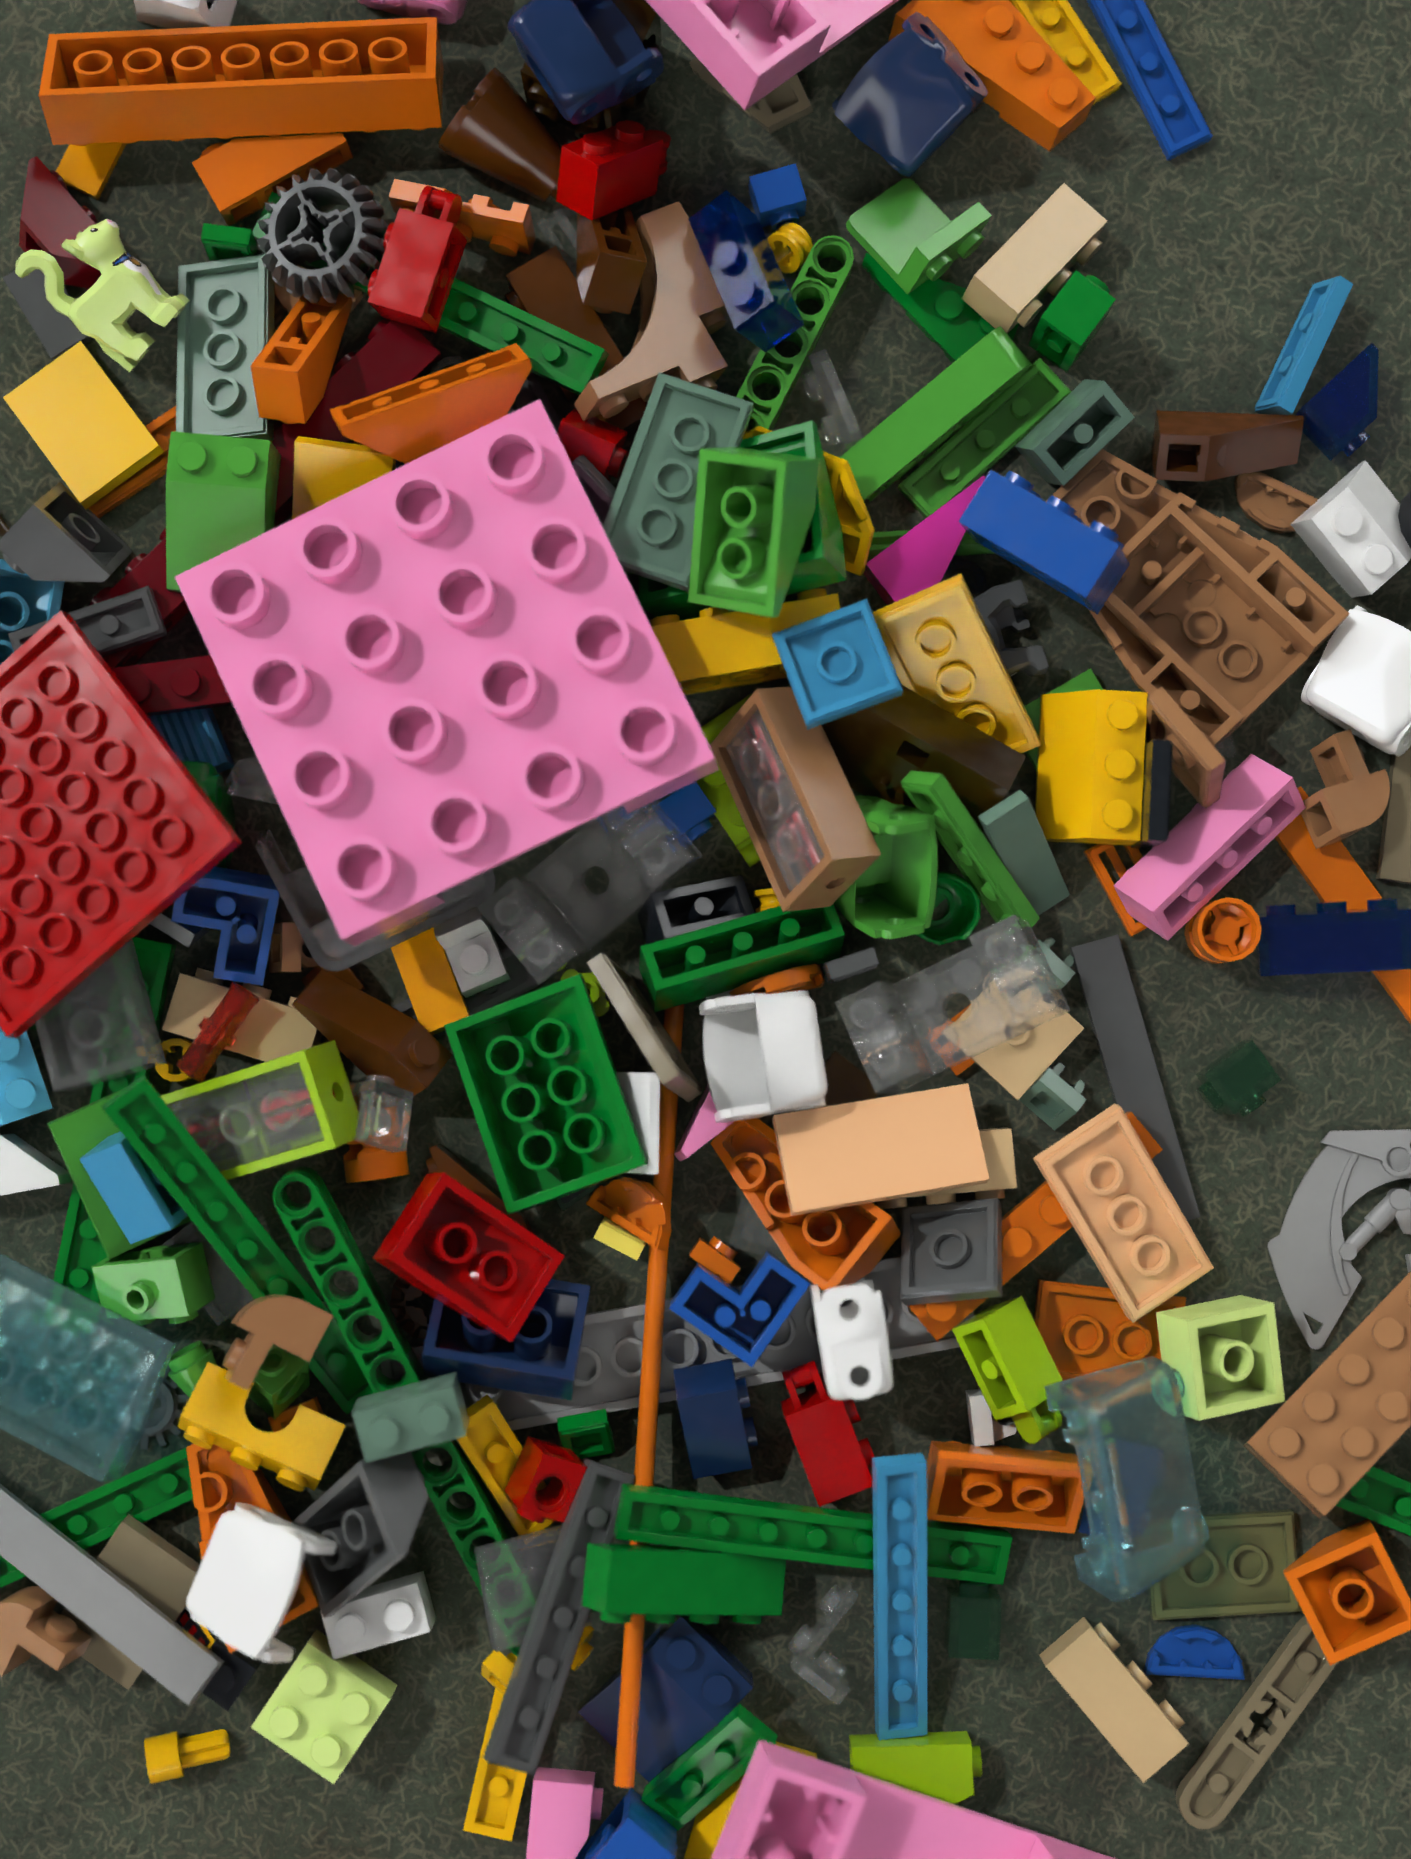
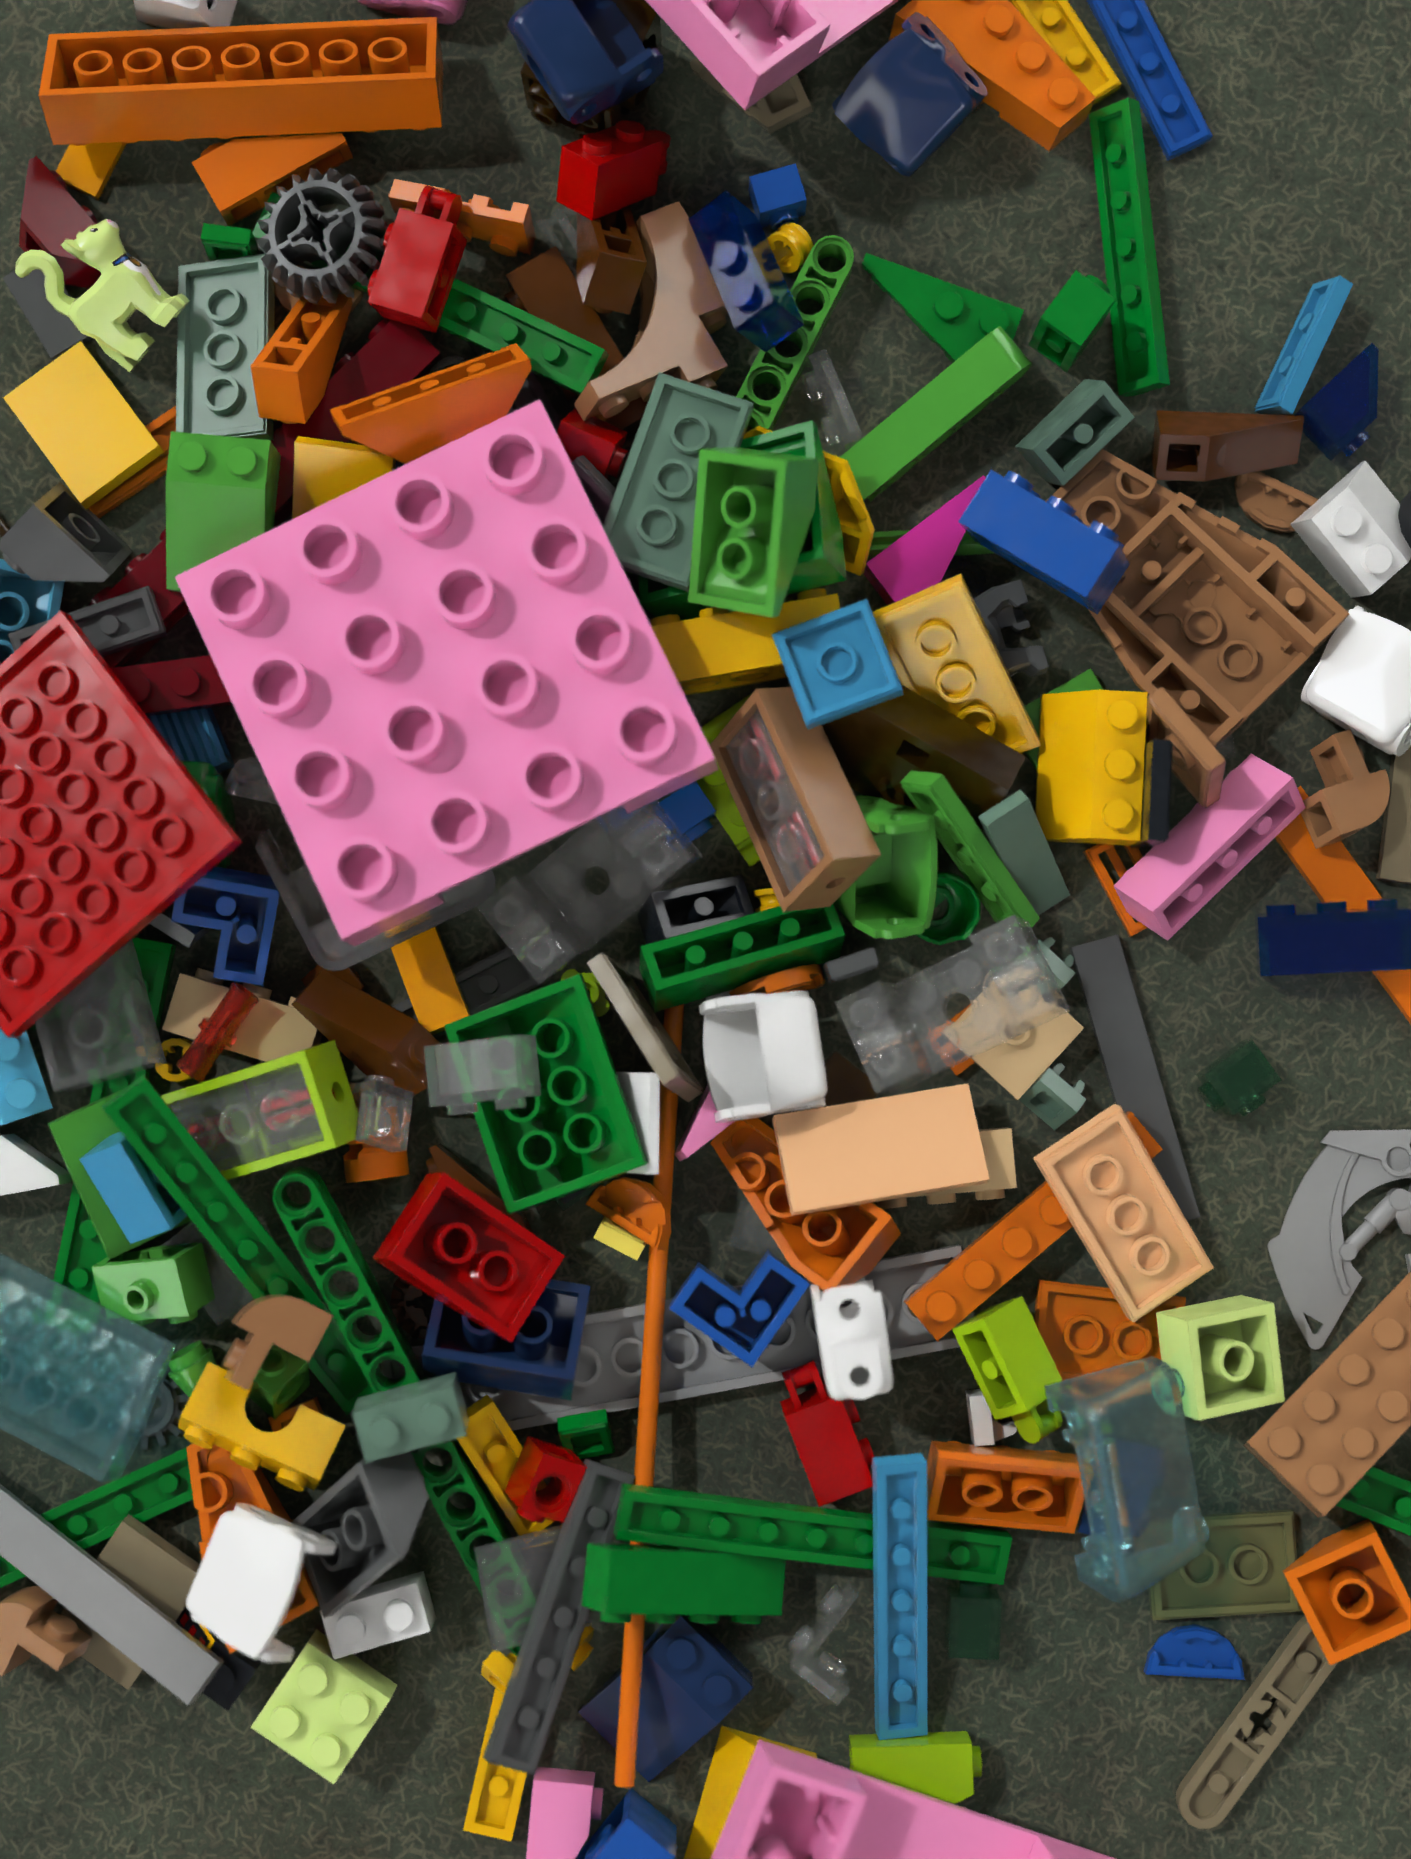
yellow piece [144,1729,231,1784] -> none
medium nougat tile [269,922,321,973] -> none
white slope [430,891,511,998] -> none
reddish brown cone [439,67,561,203] -> none
green plate [641,1704,778,1830] -> none
dark blue brick [673,1359,758,1479] -> none
orange plate [689,1236,741,1285] -> none
bright green bracket [846,178,992,295] -> none
bright green tile [897,358,1072,519] -> none
dark grey tile [900,1198,1002,1306] -> none
tan brick [961,183,1107,334] -> none
tan brick [1039,1617,1189,1783] -> none
orange wheel [1184,897,1262,964] -> none
none -> clear brick [424,1035,541,1116]
none -> green plate [1089,97,1170,397]

